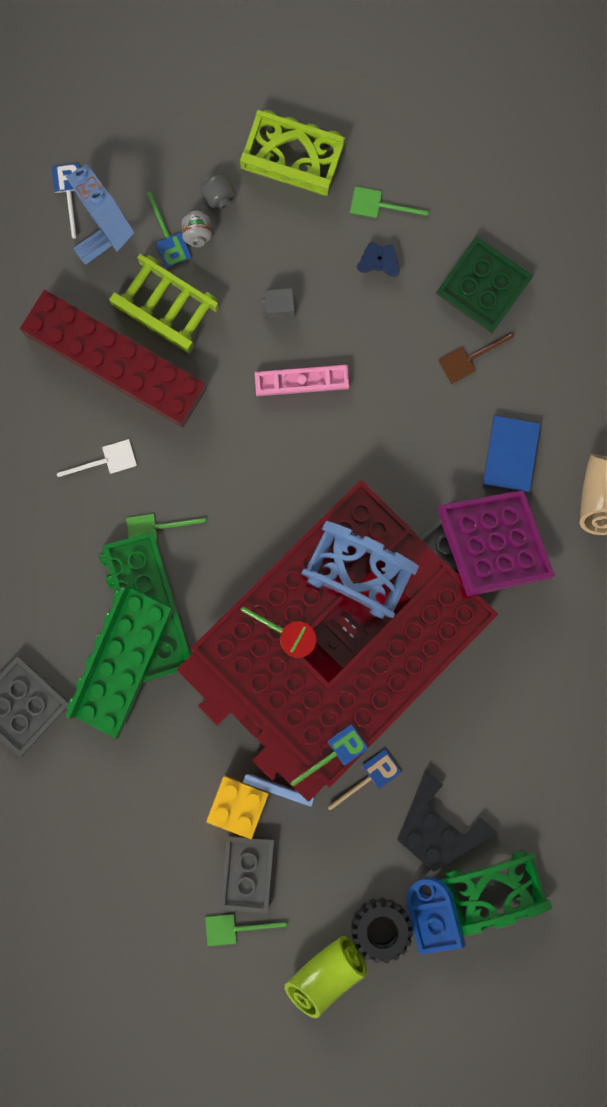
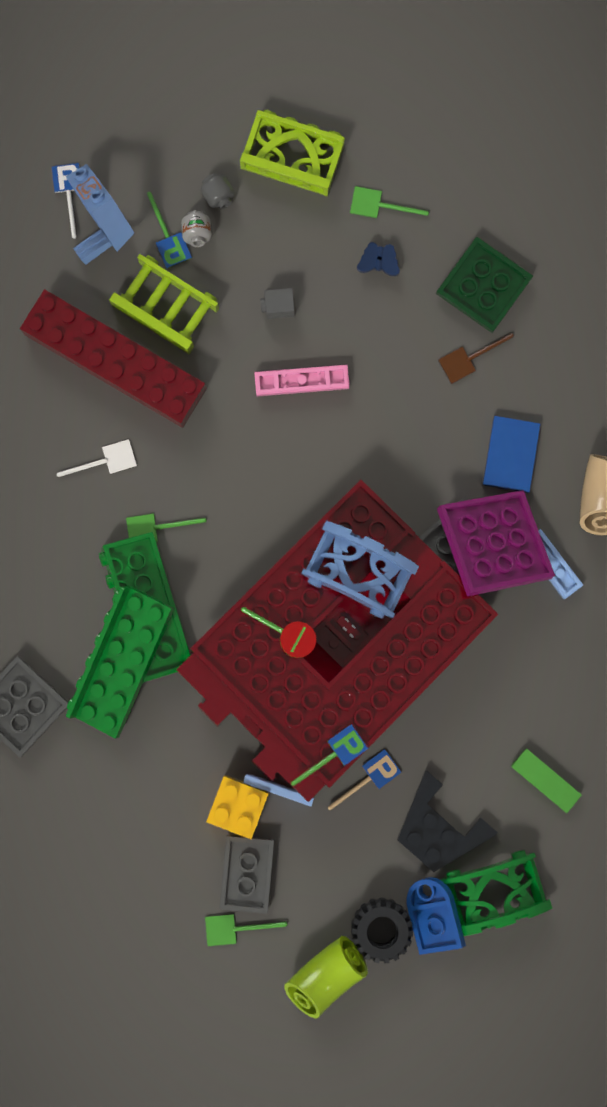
none -> bright green tile [511,748,582,813]
none -> light blue tile [538,529,583,599]

